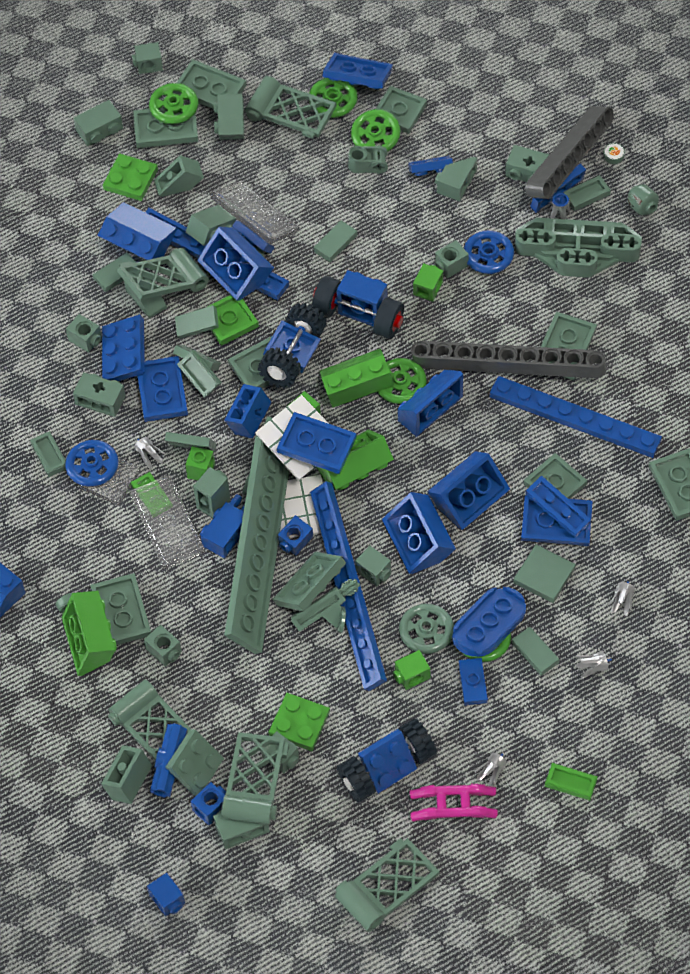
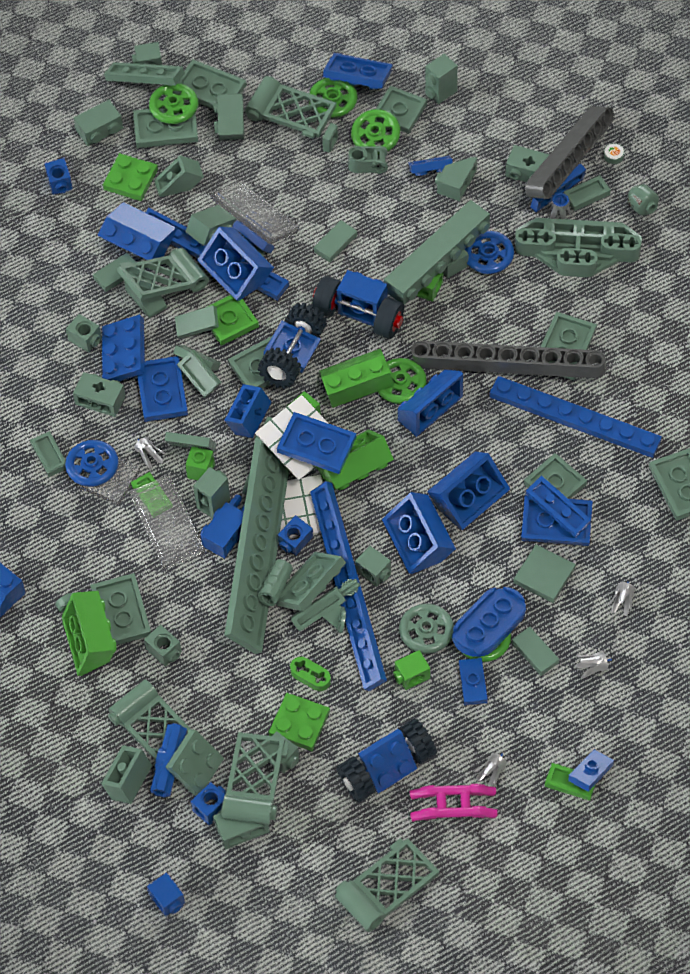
none -> blue brick [44,158,73,195]
none -> sand green plate [104,62,185,86]
none -> sand green axle [258,559,293,606]
none -> bright green beam [290,657,331,691]
none -> sand green tile [322,123,338,153]
none -> sand green brick [384,200,490,305]
none -> sand green brick [425,54,458,104]
none -> plate [568,749,614,792]

